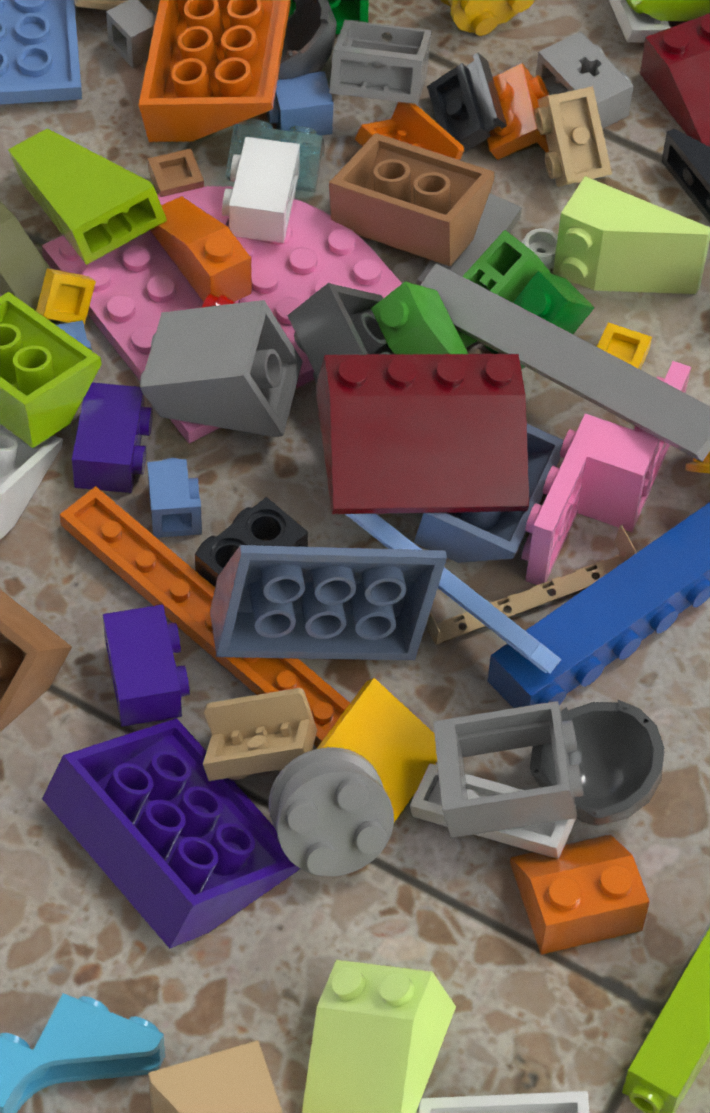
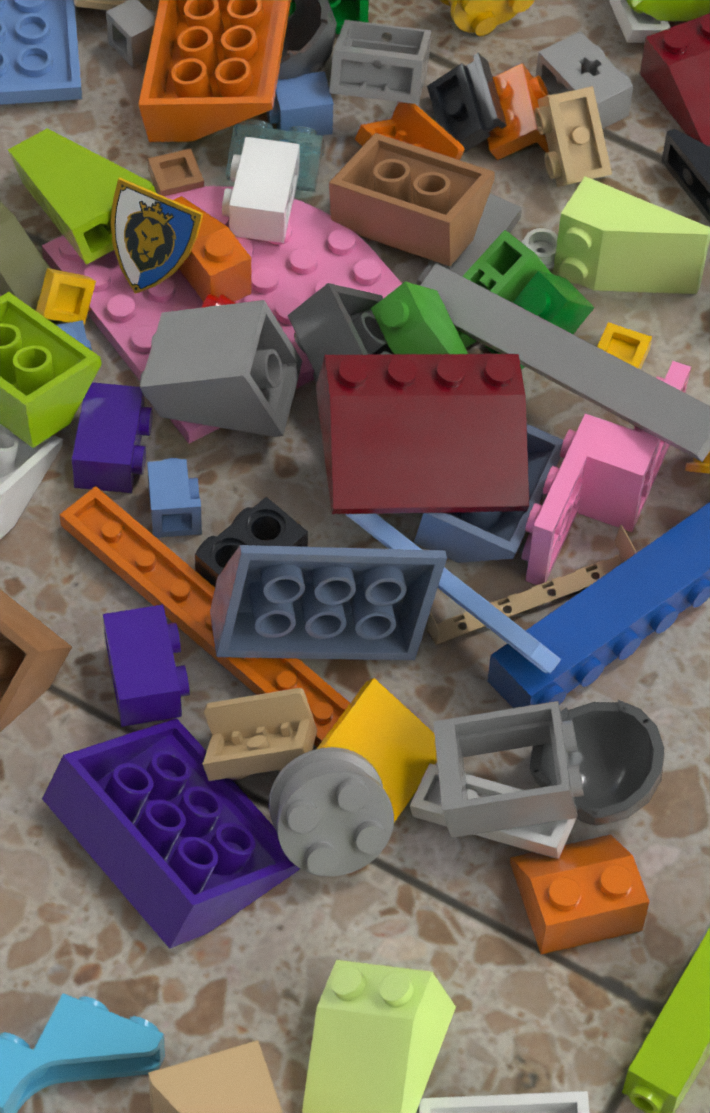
none -> shield [110,178,204,294]

